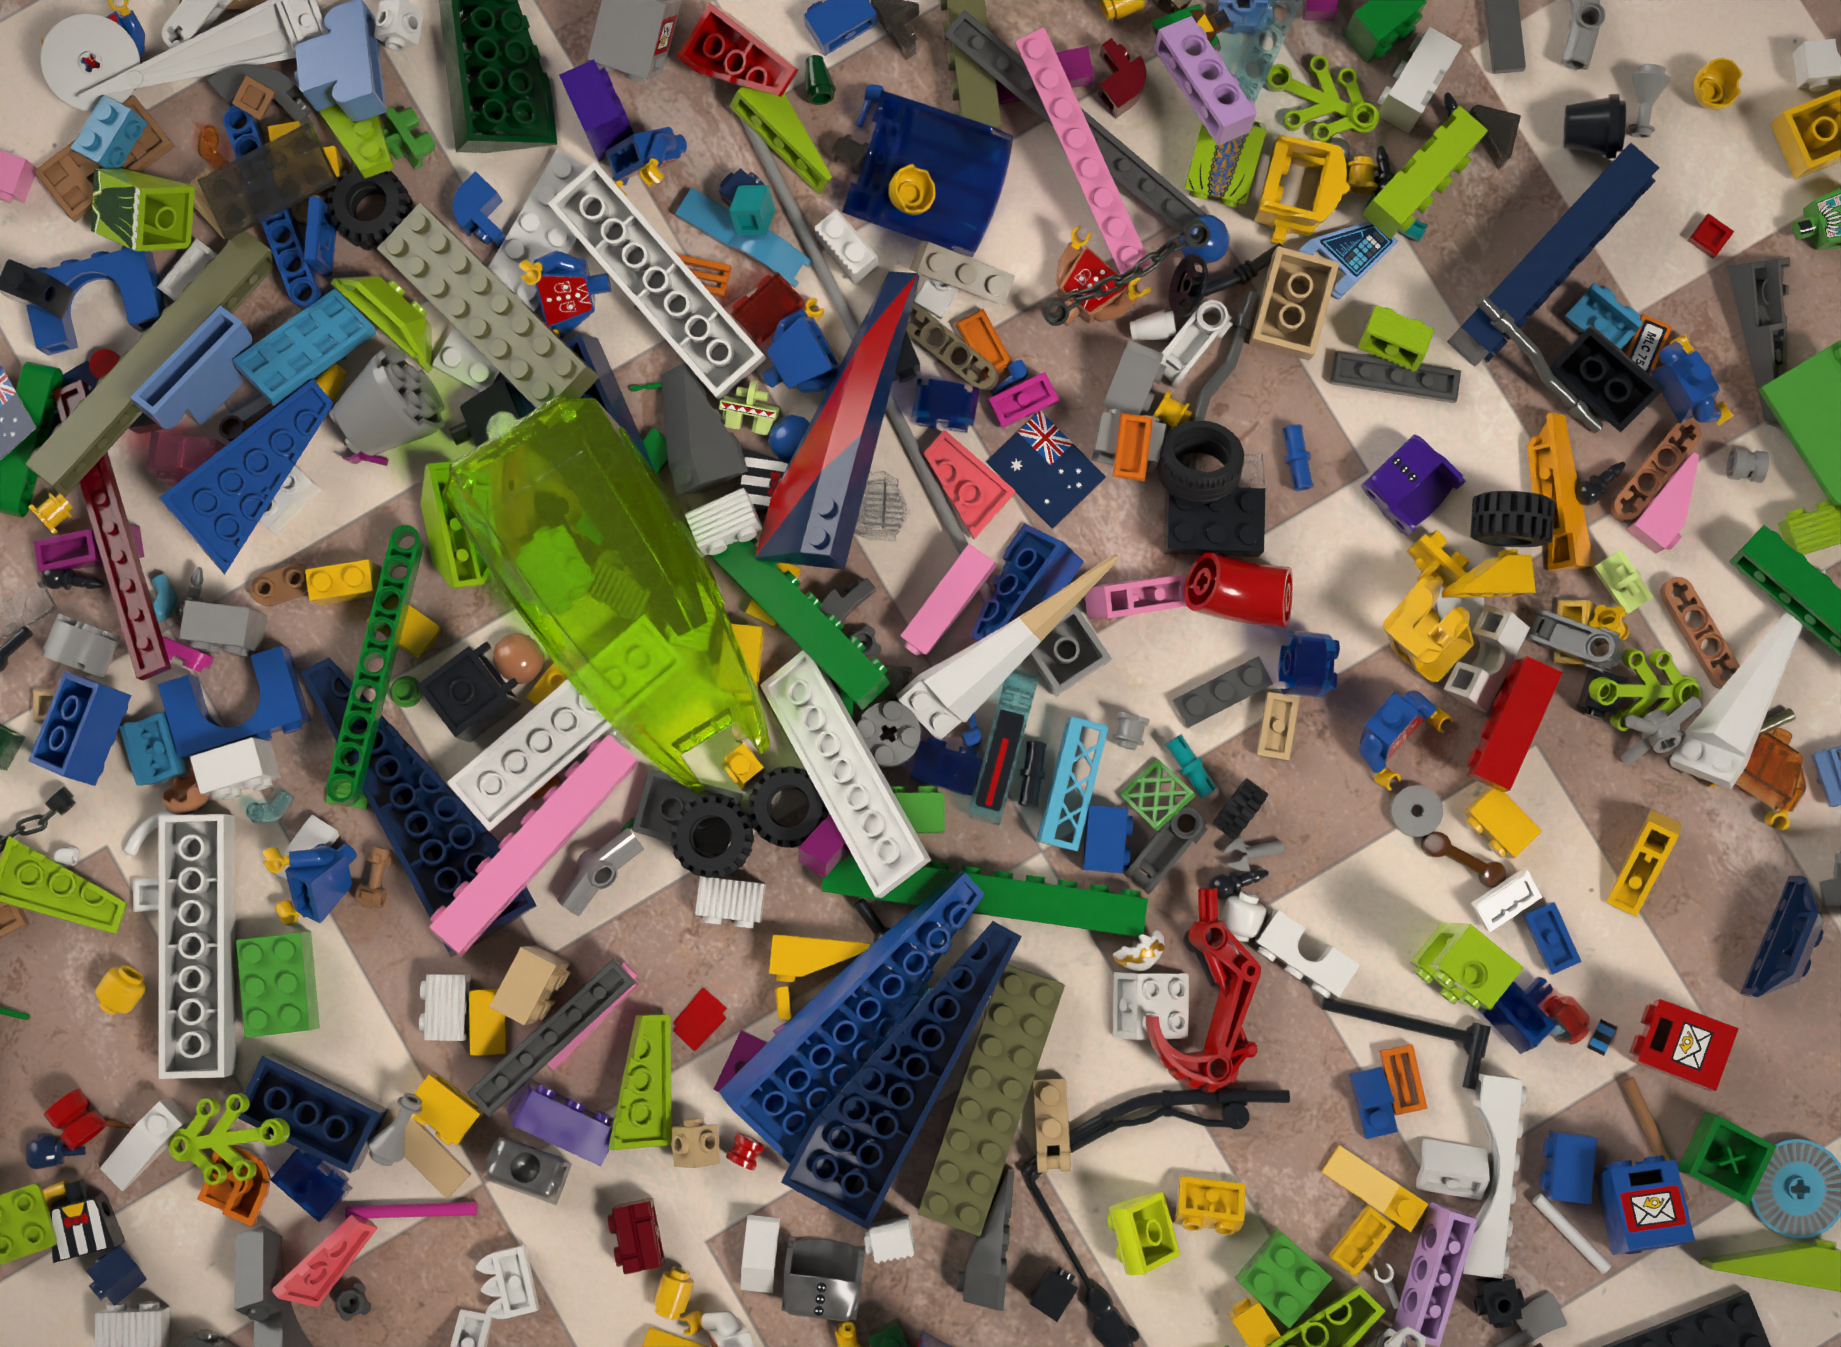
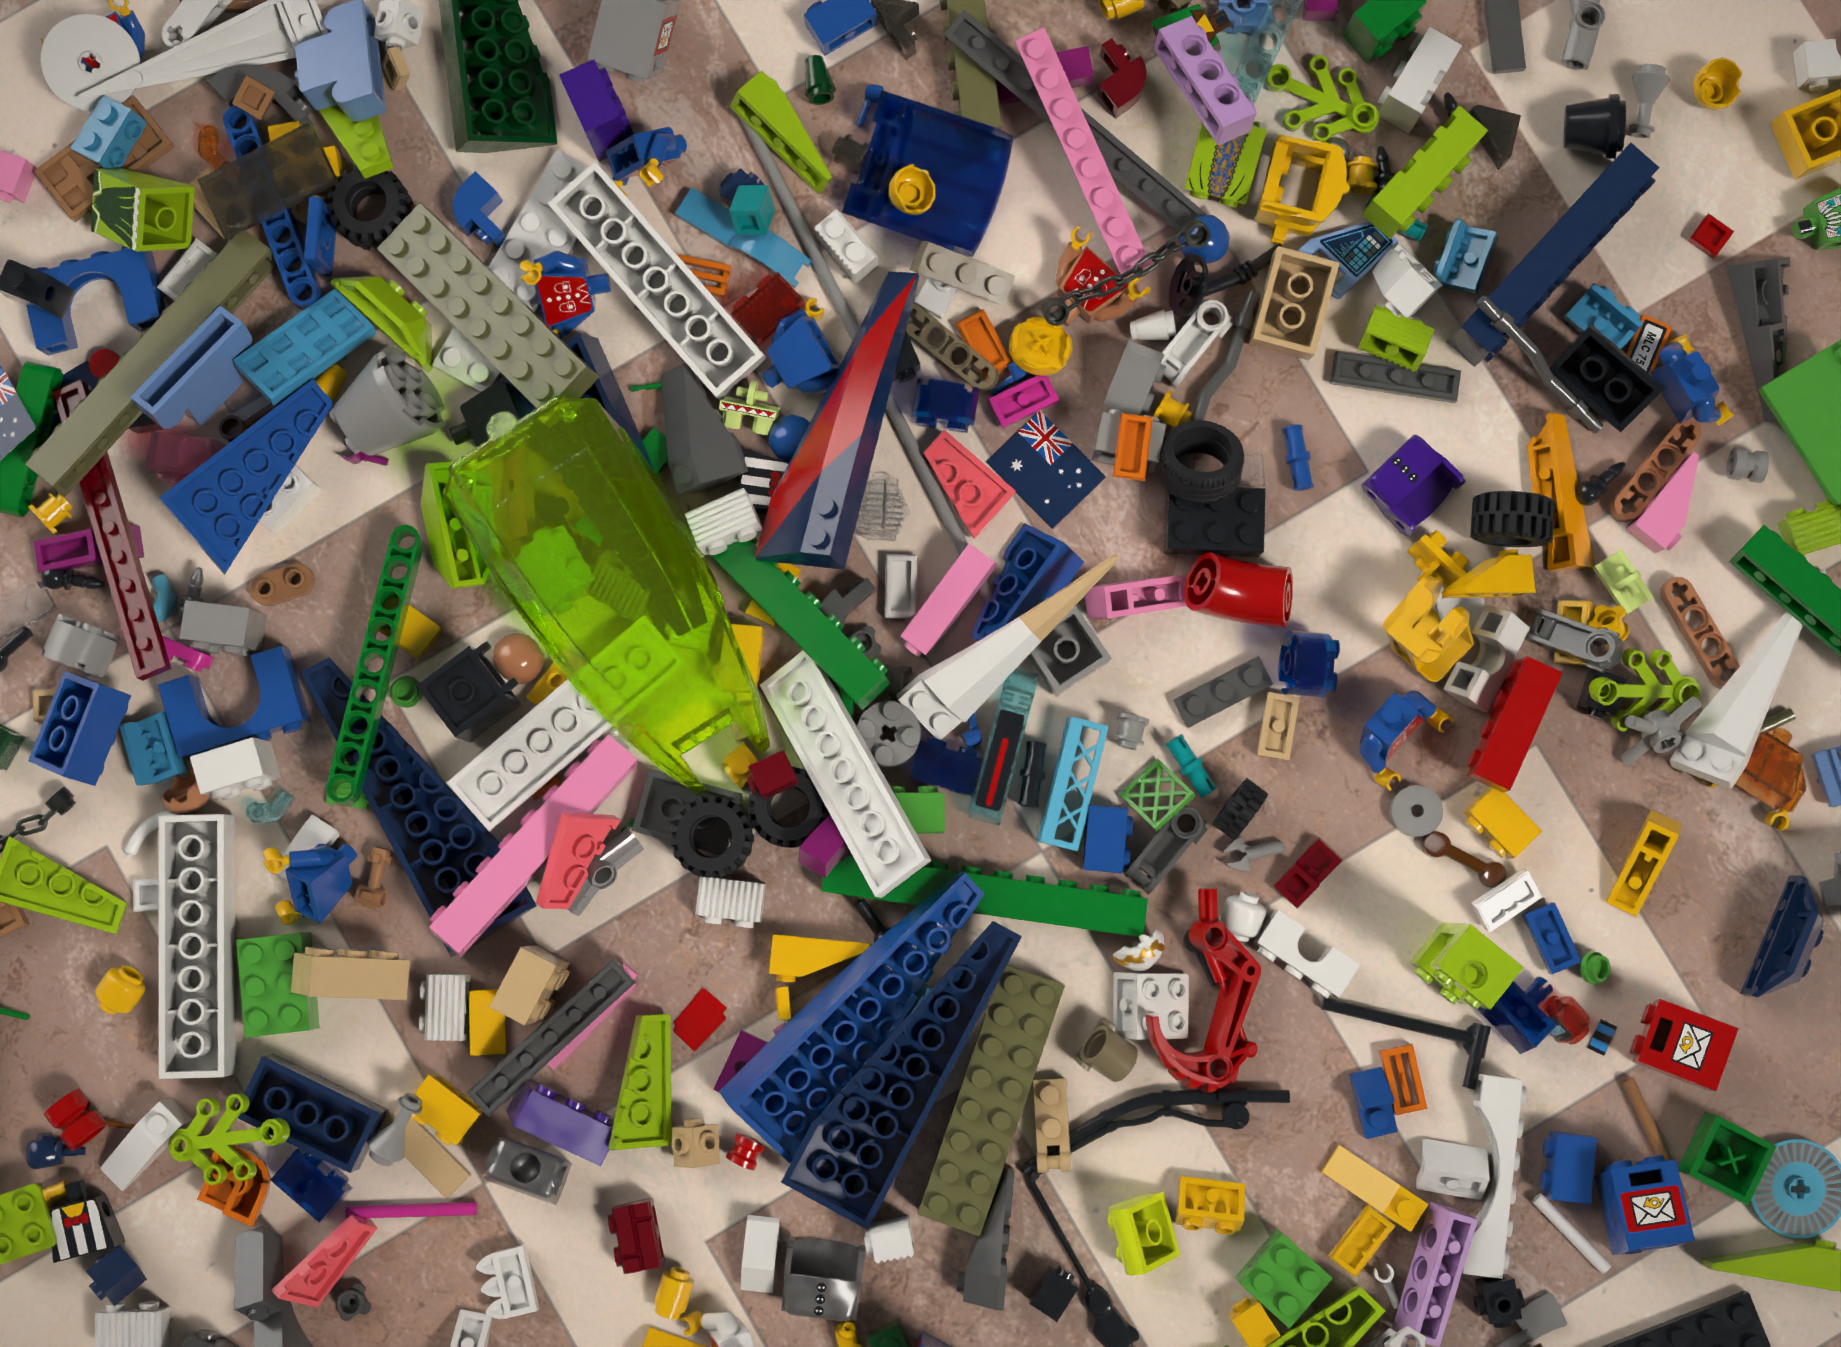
white hand [54,847,79,867] -> none
yellow brick [305,559,379,606] -> none
bright green hips [383,106,435,170] -> none
red wedge [676,3,798,97] -> none
black bar [1209,869,1269,900] -> none
none -> tan brick [291,947,410,1000]
none -> tan tile [382,46,411,91]
none -> coral wing [535,812,621,909]
none -> dark red brick [746,750,799,800]
none -> white tile [885,554,918,619]
none -> yellow tile [1009,317,1072,376]
none -> dark tan piece [1074,1017,1138,1082]
none -> dark red slope [1274,837,1343,909]
none -> white wedge [1371,241,1443,318]
none -> dark azure bracket [1434,218,1498,294]
none -> bright green plate [1580,951,1610,984]

